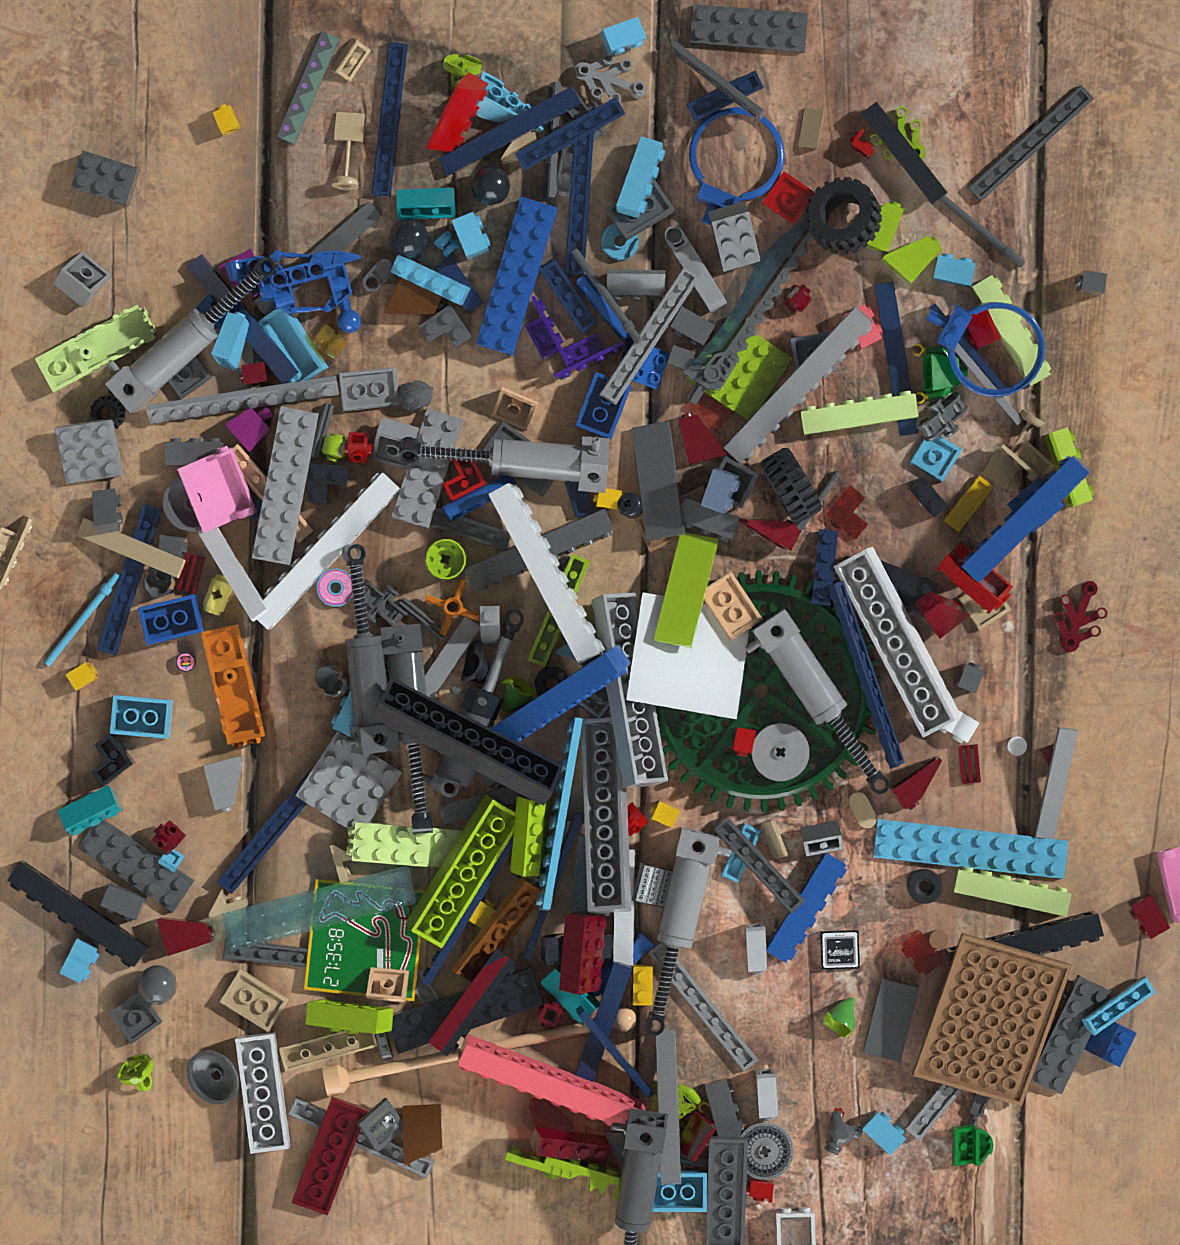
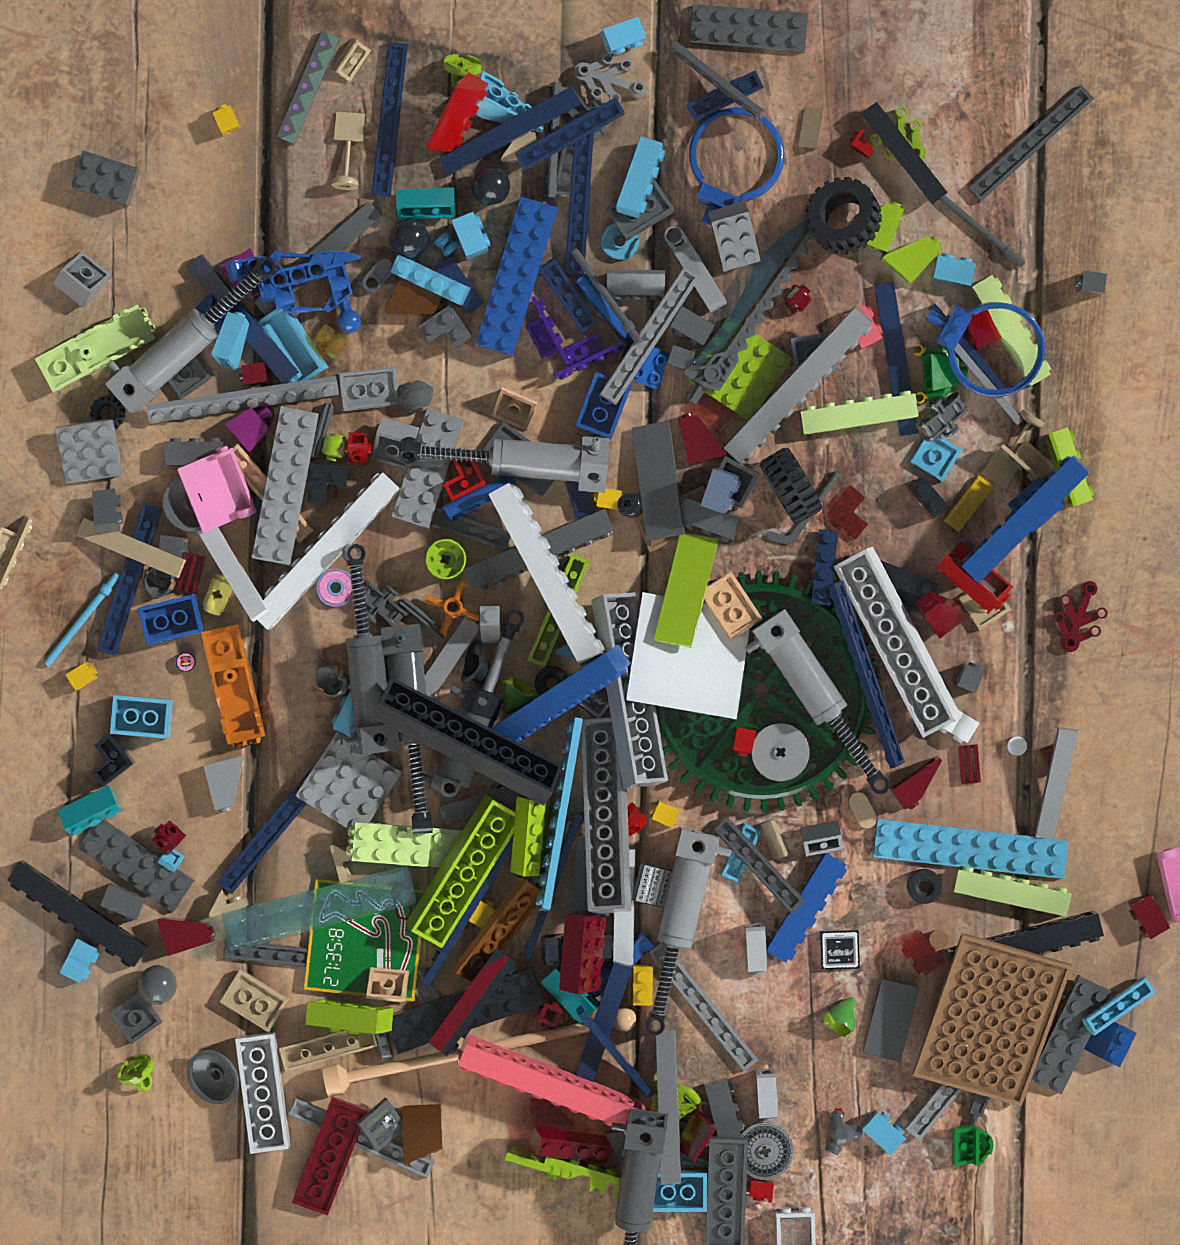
dark red slope [738,518,801,551] -> none
red plate [762,171,815,225] -> none

